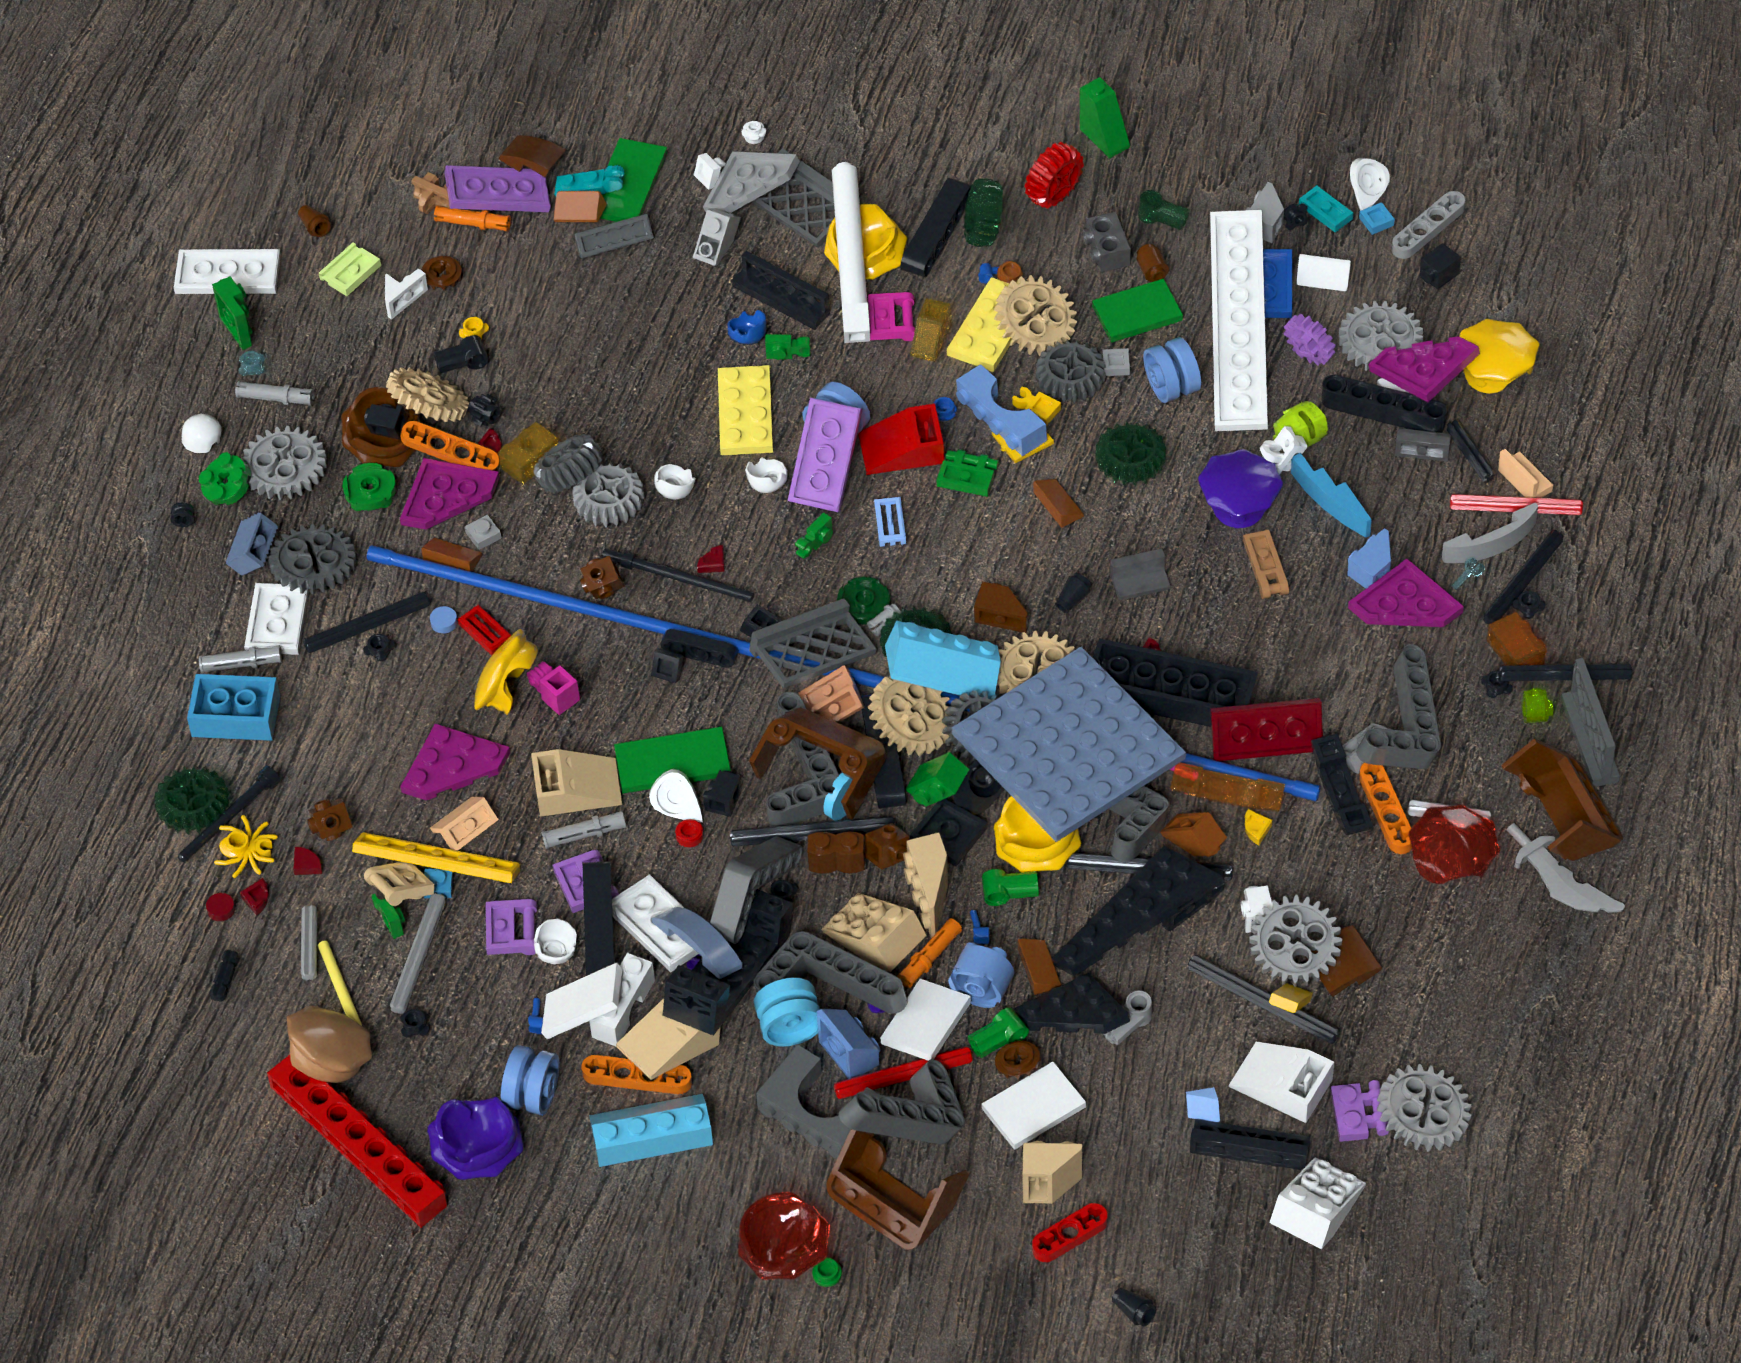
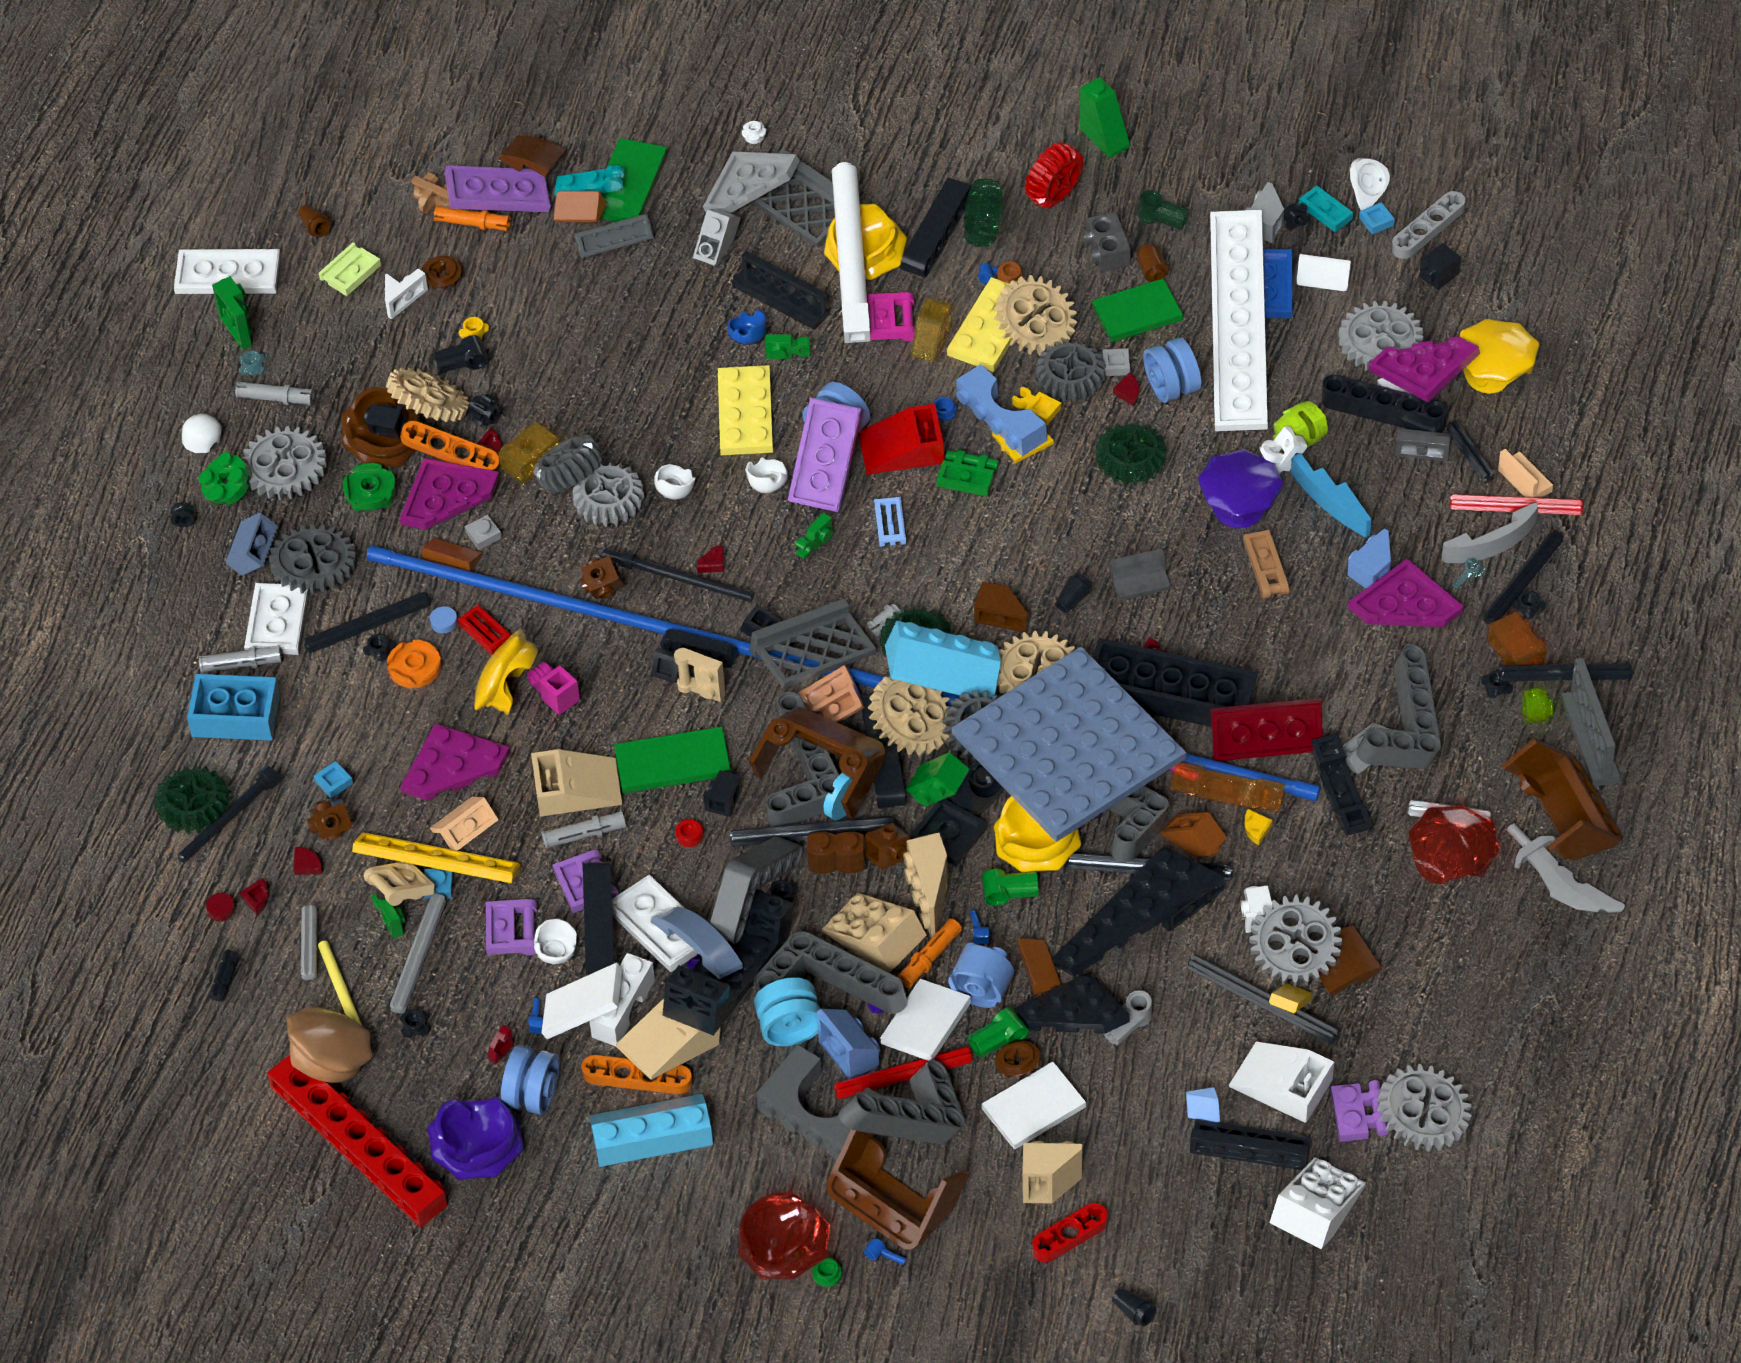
yellow animal [214,815,278,878] -> none
white piece [649,769,703,822] -> none
white tile [694,153,726,190] -> none
dark green tile [837,576,891,625] -> none
dark orange slope [1033,479,1084,528] -> none
medium lavender gear [1284,314,1336,366] -> none
orange beam [1359,763,1414,854] -> none
none -> dark azure plate [314,761,353,799]
none -> orange tile [387,640,441,688]
none -> dark red tile [488,1024,514,1064]
none -> tan plate [674,648,725,702]
none -> blue hand [864,1239,907,1265]
none -> dark red tile [1113,373,1139,406]

